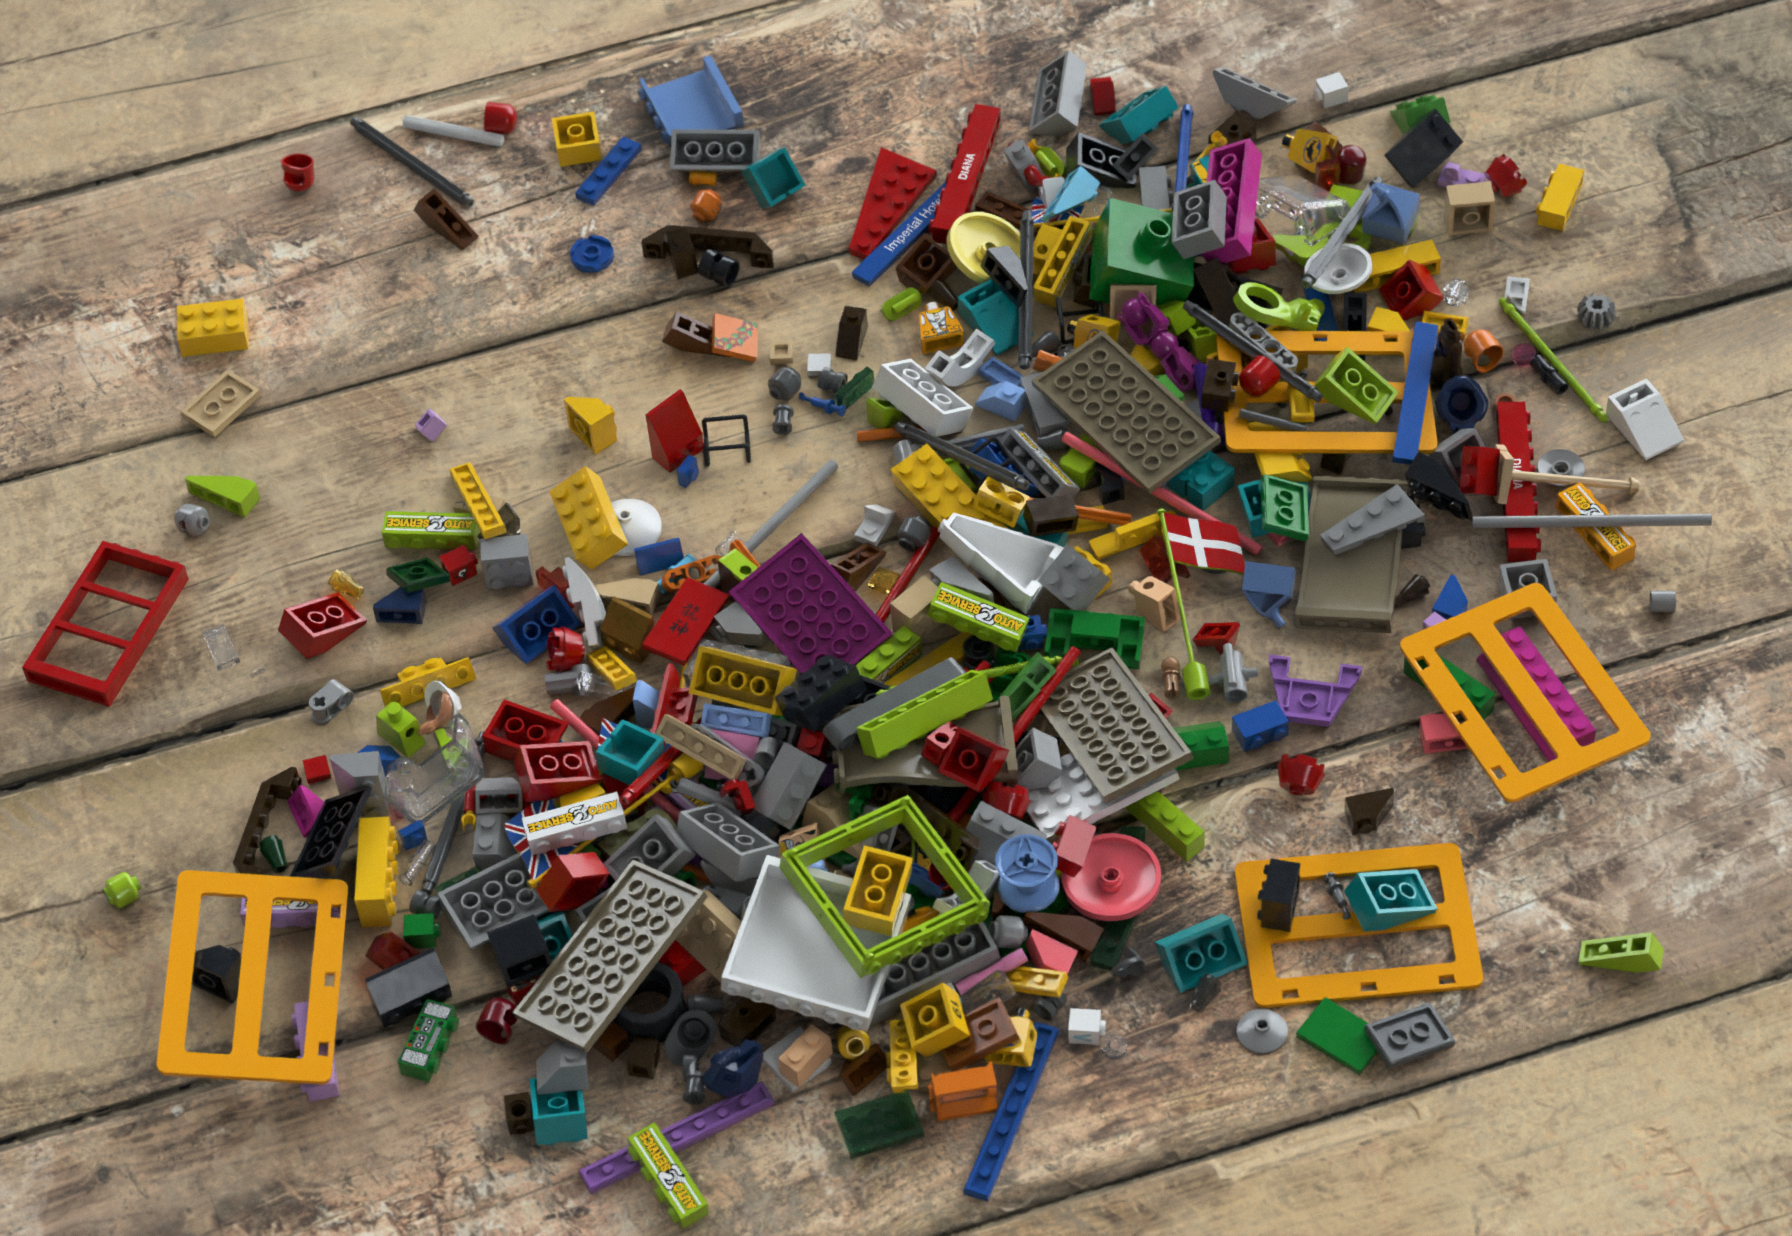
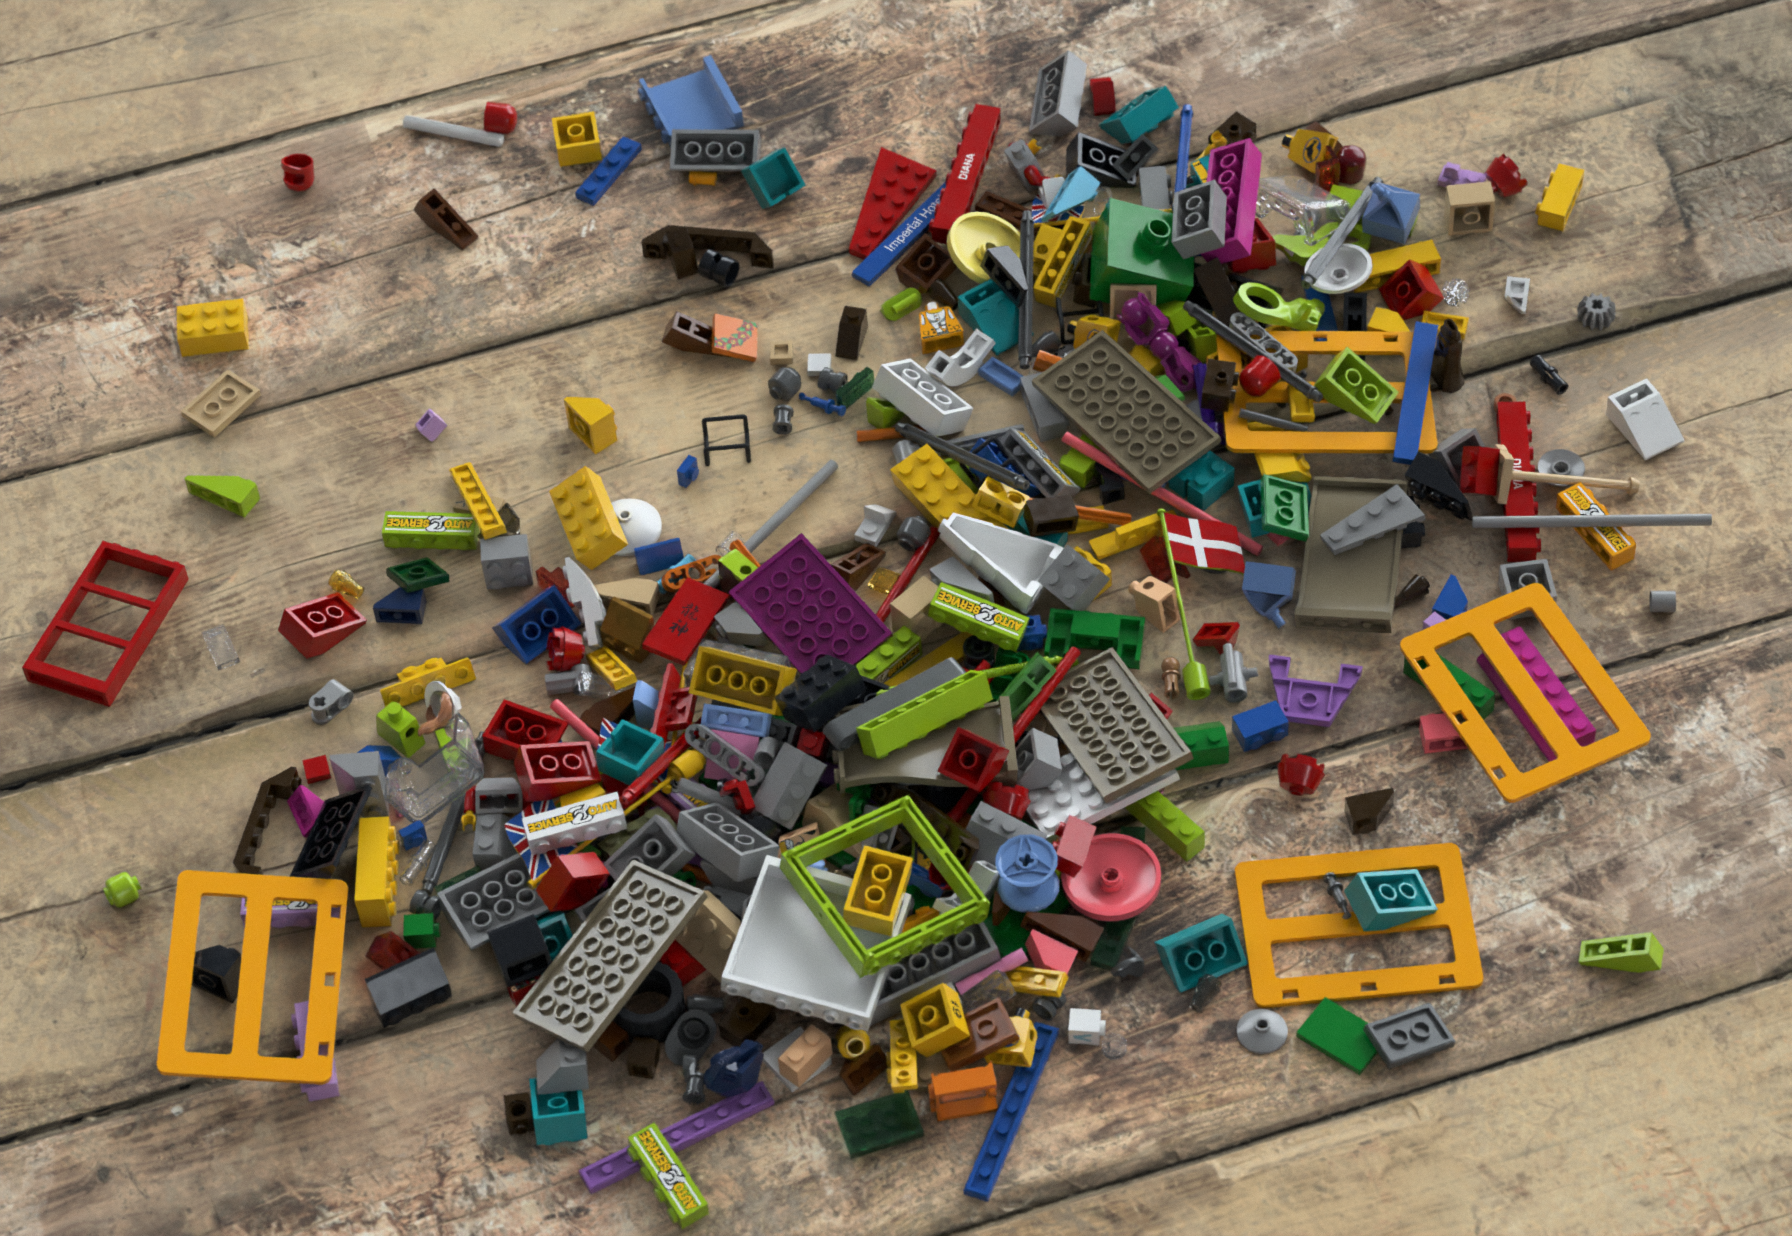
light grey head [174,504,210,536] -> none
dark green cone [259,835,288,873] -> none
dark grey piece [350,117,474,208] -> none
brick [397,999,459,1082] -> none
red brick [439,545,478,586] -> none
dark red helmet [476,997,518,1045] -> none
blue tile [570,235,614,273] -> none
red slope [645,389,704,473] -> none
tan plate [655,714,747,780] -> none
orange head [690,189,723,223] -> none
red leg [921,722,958,767] -> none
light blue slope [975,381,1026,422] -> none
light grey head [989,915,1028,949] -> none
lime piece [1035,146,1066,178] -> none
dark grey cone [1037,428,1070,450] -> none
light grey wedge [1212,67,1297,119] -> none
black container [1257,858,1301,932] -> none
white brick [1313,72,1348,109] -> none
dark brown bracket [1320,453,1354,474] -> none
black slope [1384,108,1463,188] -> none
bright green slope [1390,94,1451,135] -> none
dark blue helmet [1435,376,1488,434] -> none
orange helmet [1463,329,1504,373] -> none
lime hose [1499,297,1608,423] -> none
clear pink tile [1512,343,1536,366] -> none

